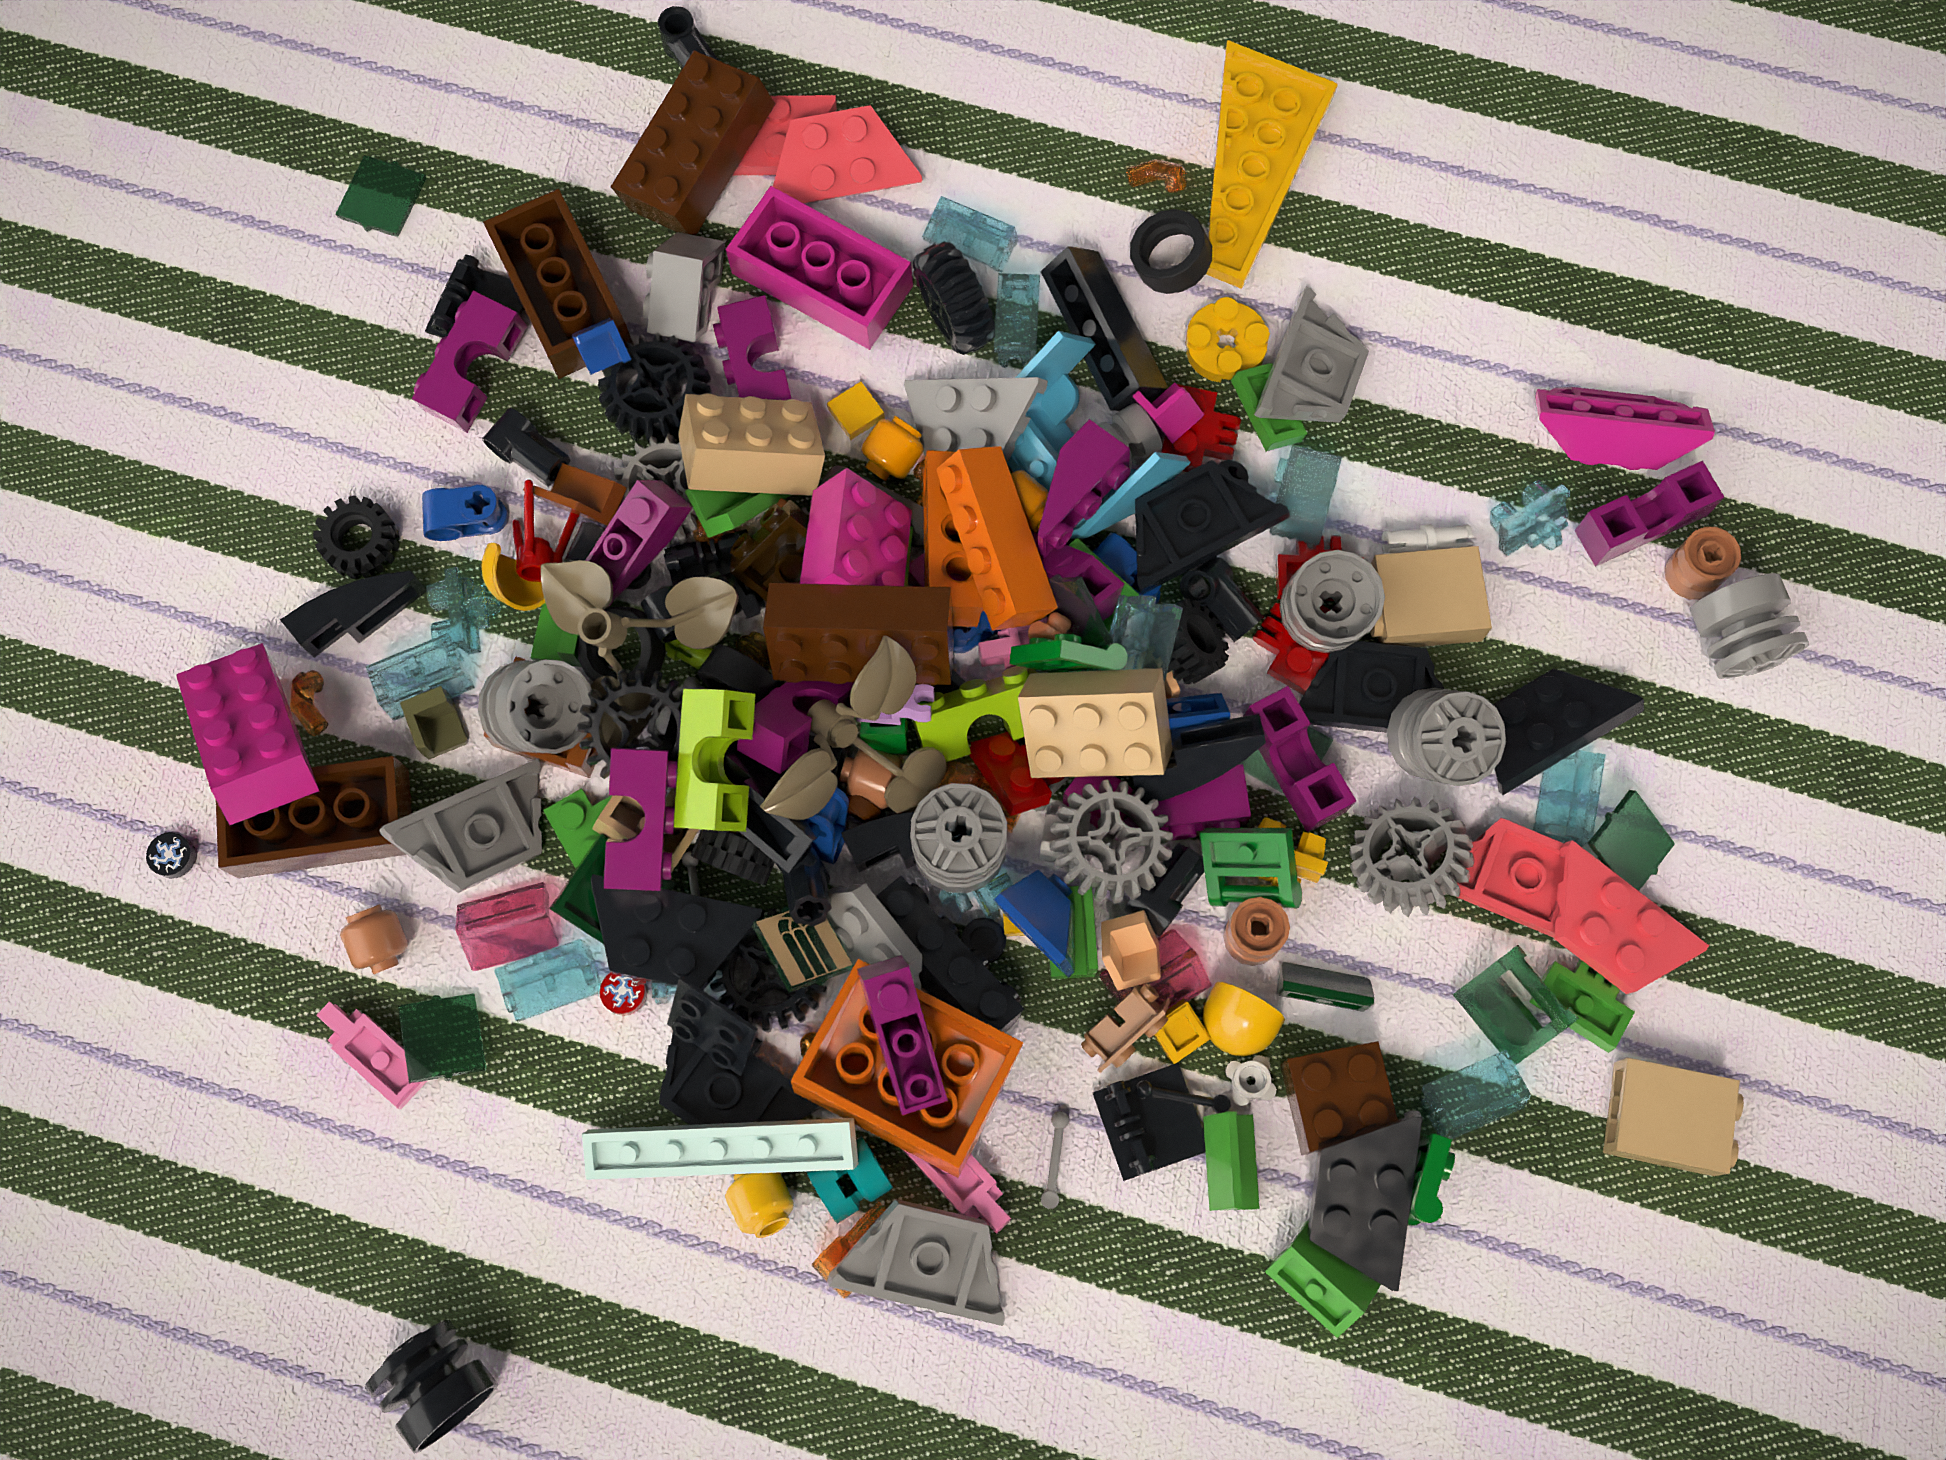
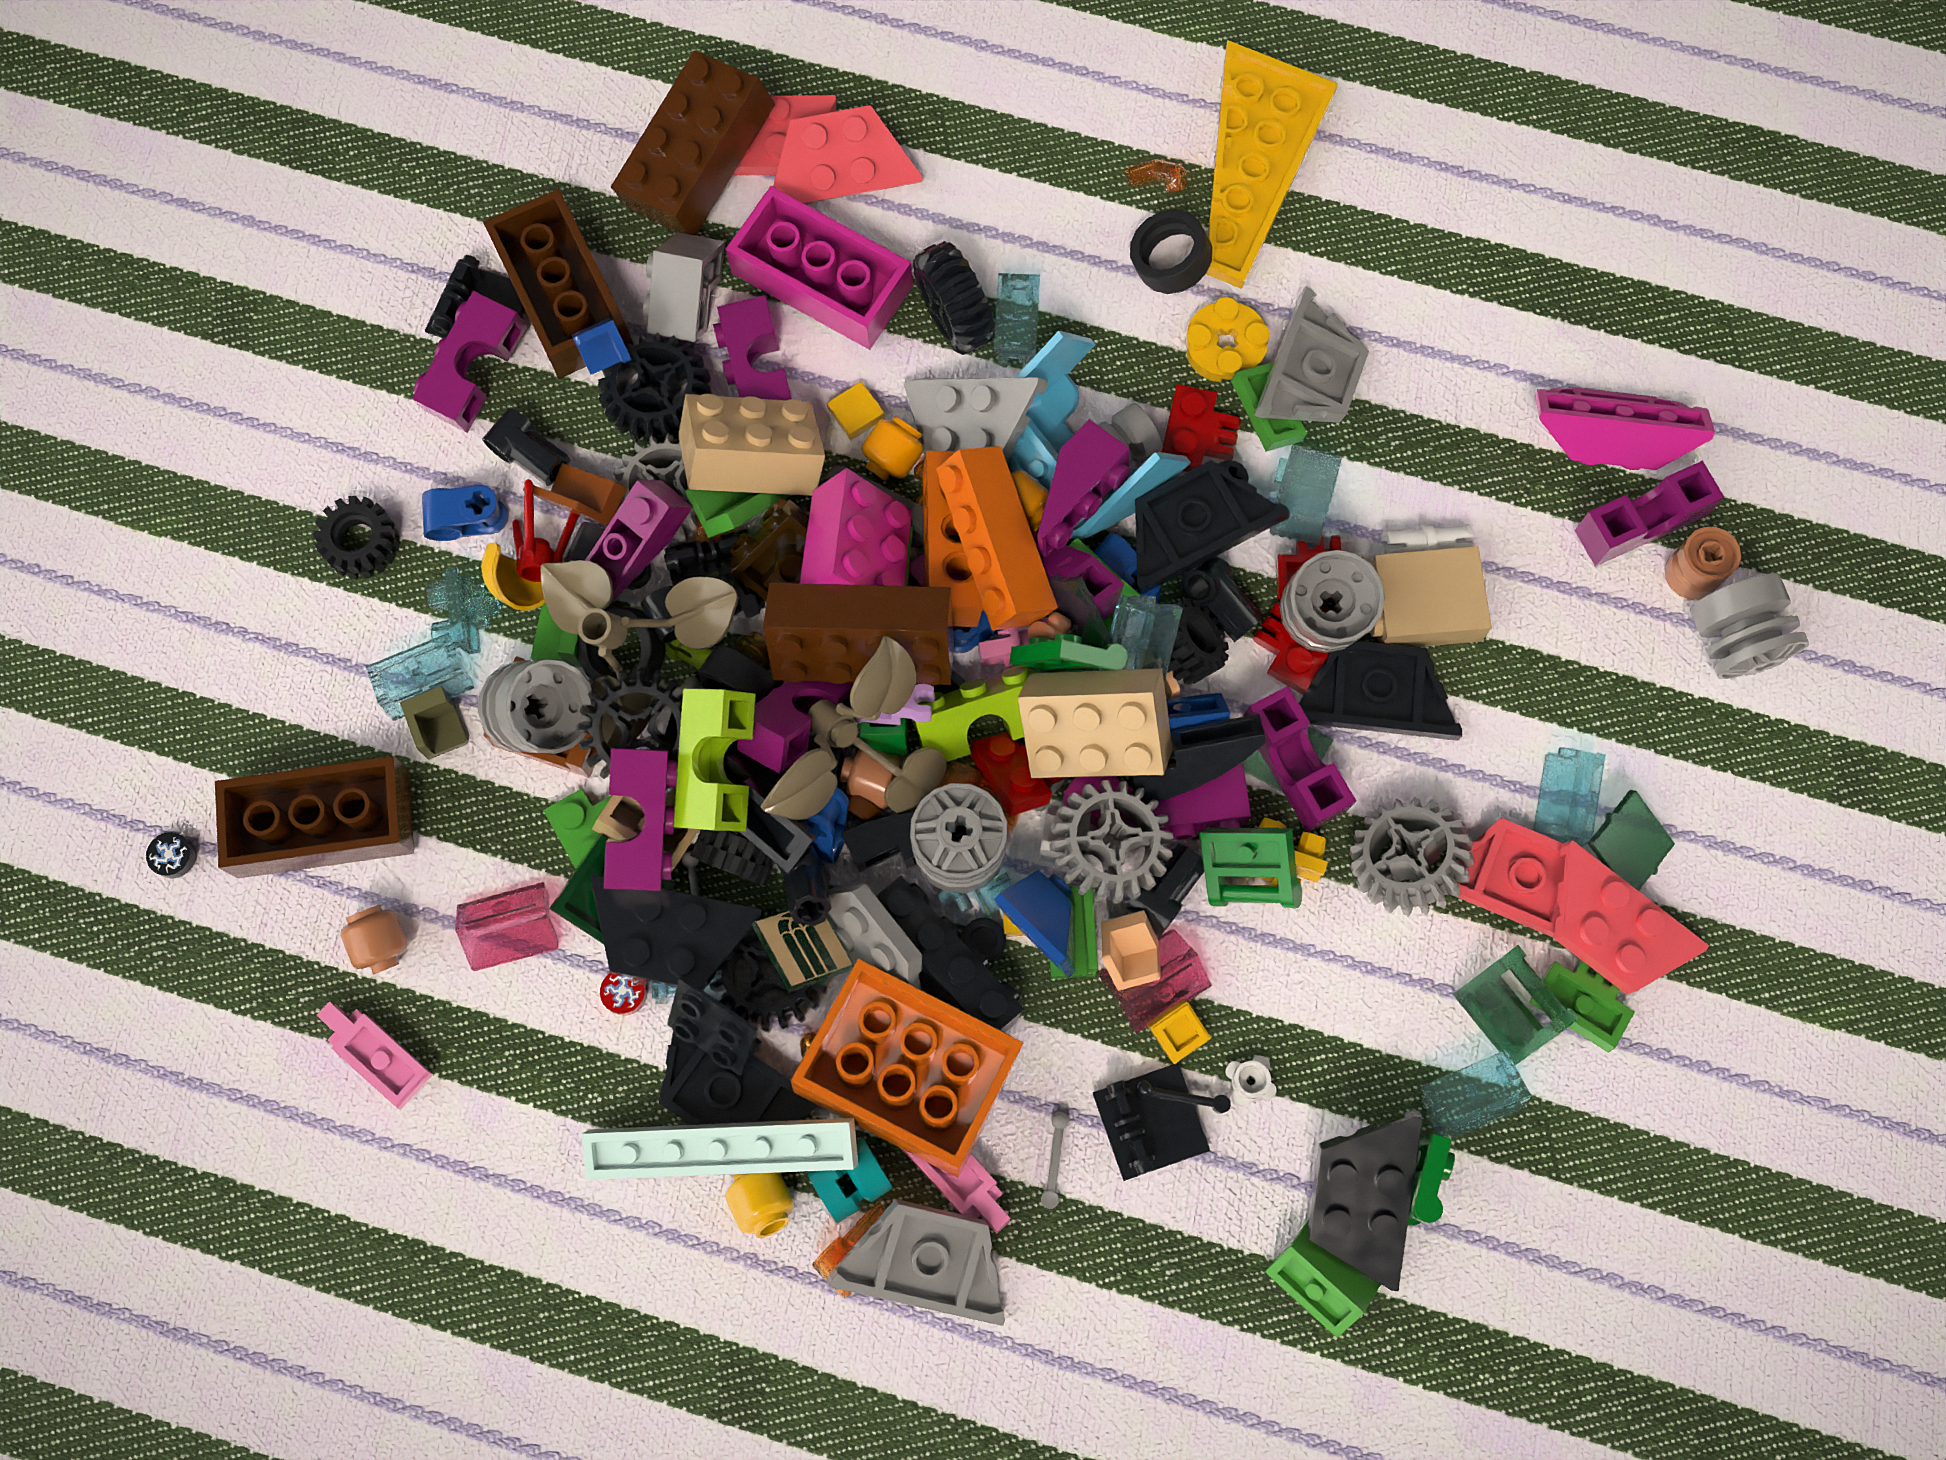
dark pink brick [176,643,319,825] -> none
black slope [280,571,427,658] -> none
clear orange arm [290,670,329,736] -> none
clear green piece [336,155,427,238] -> none
black wheel [365,1320,498,1454] -> none
light grey wing [380,759,542,893] -> none
clear green piece [398,993,486,1084] -> none
clear light blue hinge [494,939,601,1022] -> none
black piece [658,6,719,70] -> none
magenta slope [857,955,948,1115] -> none
clear light blue hinge [922,196,1018,273] -> none
black brick [1040,246,1168,411] -> none
medium nougat hinge [1081,983,1171,1073] -> none
dark pink panel [1132,383,1204,444] -> none
yellow helmet [1202,982,1285,1056] -> none
bright green panel [1203,1111,1260,1211] -> none
nougat wheel [1223,897,1290,966] -> none
slope [1276,962,1375,1012] -> none
reddish brown brick [1280,1041,1398,1156] -> none
light grey wheel [1387,688,1506,786] -> none
clear light blue hips [1490,480,1570,556] -> none
black wing [1492,668,1644,795] -> none
tan brick [1603,1058,1744,1176] -> none

